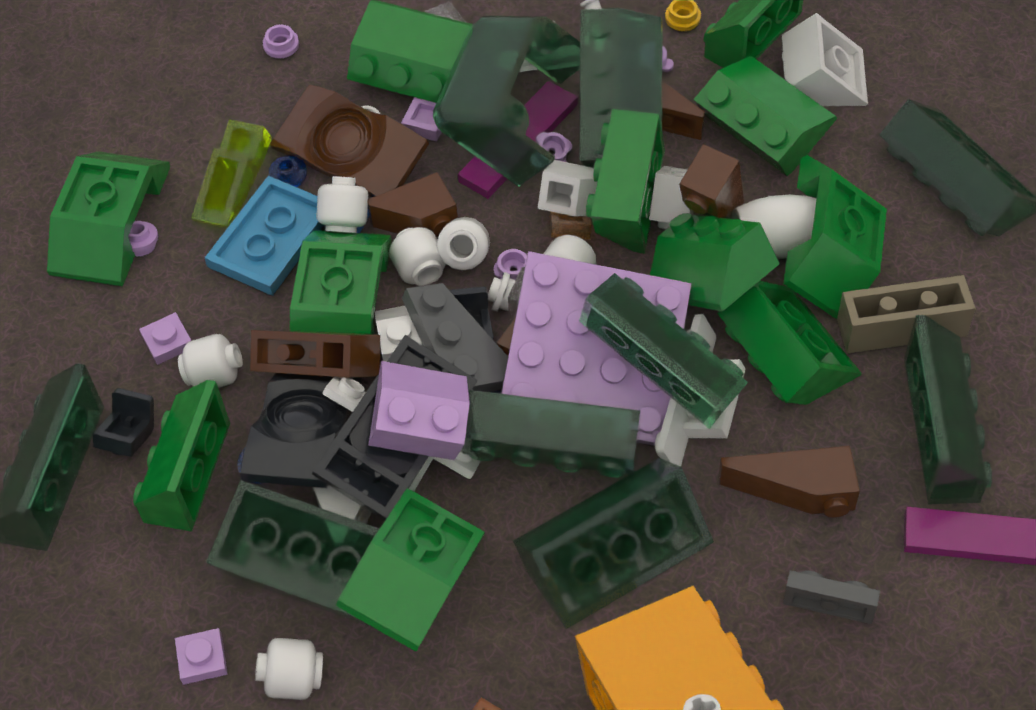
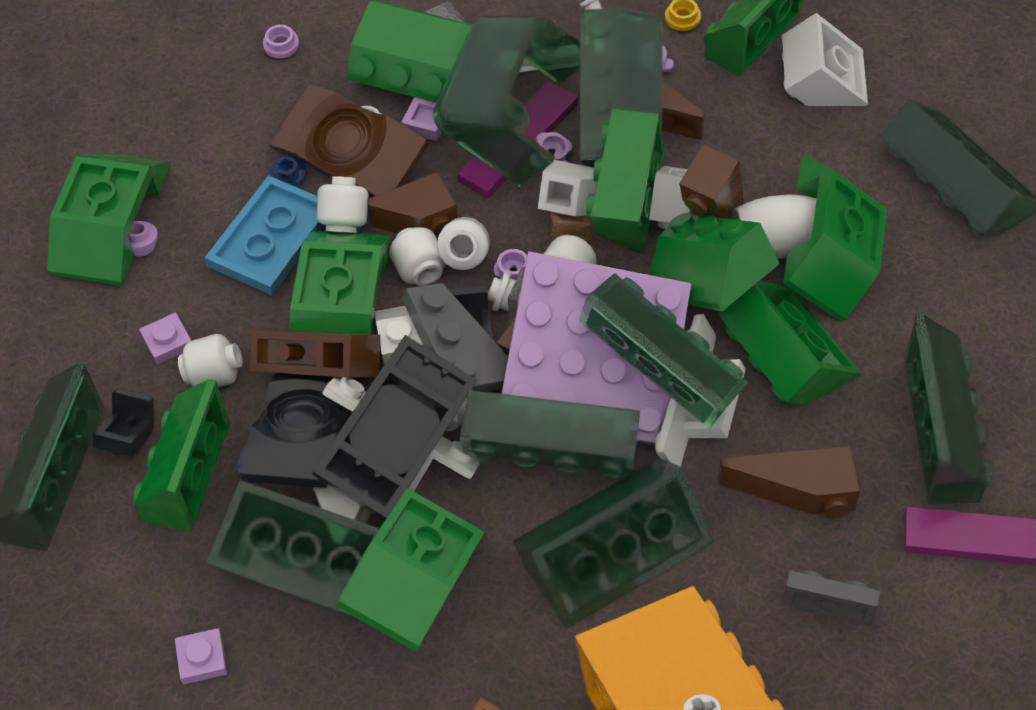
clear neon green slope [191,119,272,228] -> none
white head [255,638,323,700] -> none
lavender slope [368,361,470,460] -> none
green slope [694,56,837,176] -> none
dark tan brick [837,275,976,353] -> none

